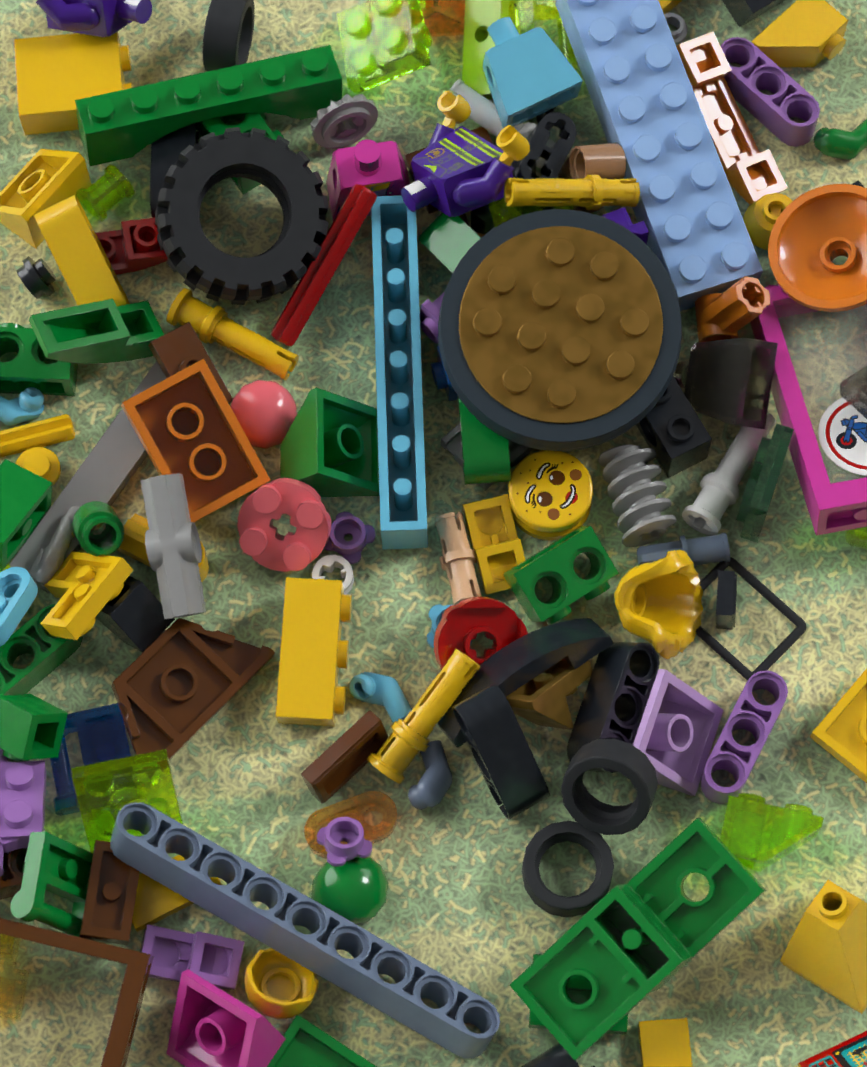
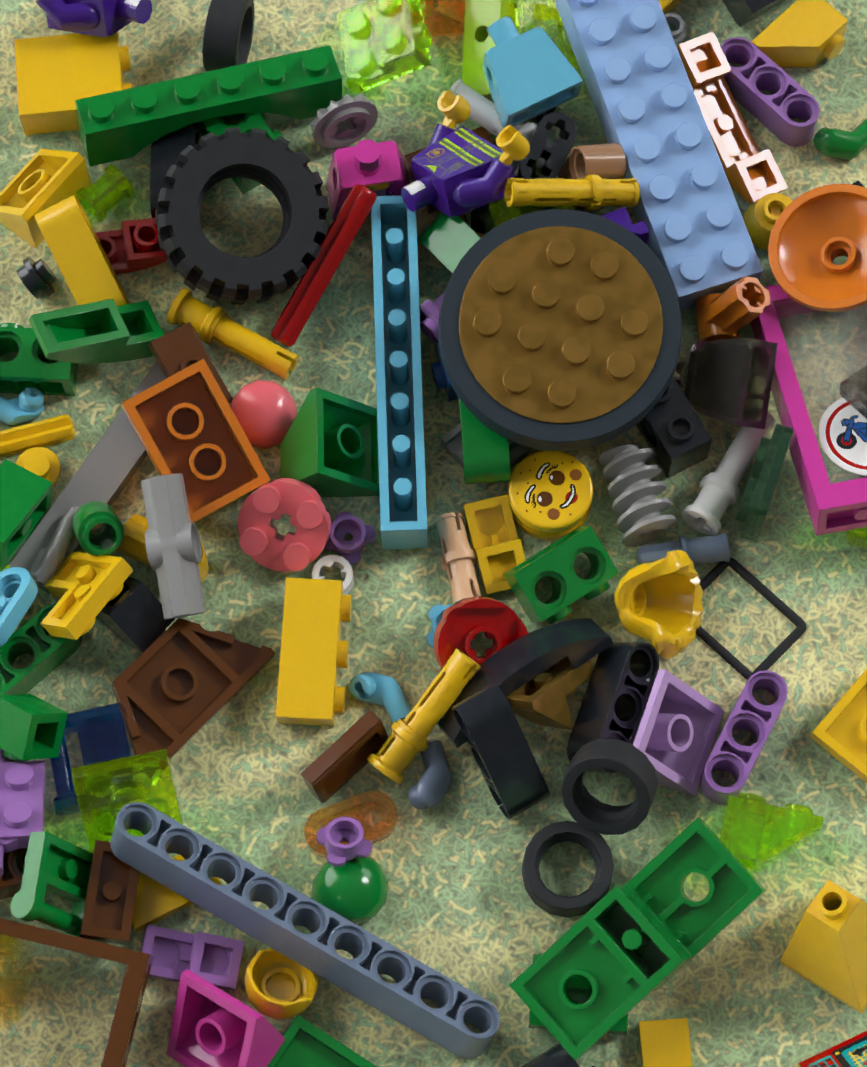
black tile [716,570,737,630] -> none

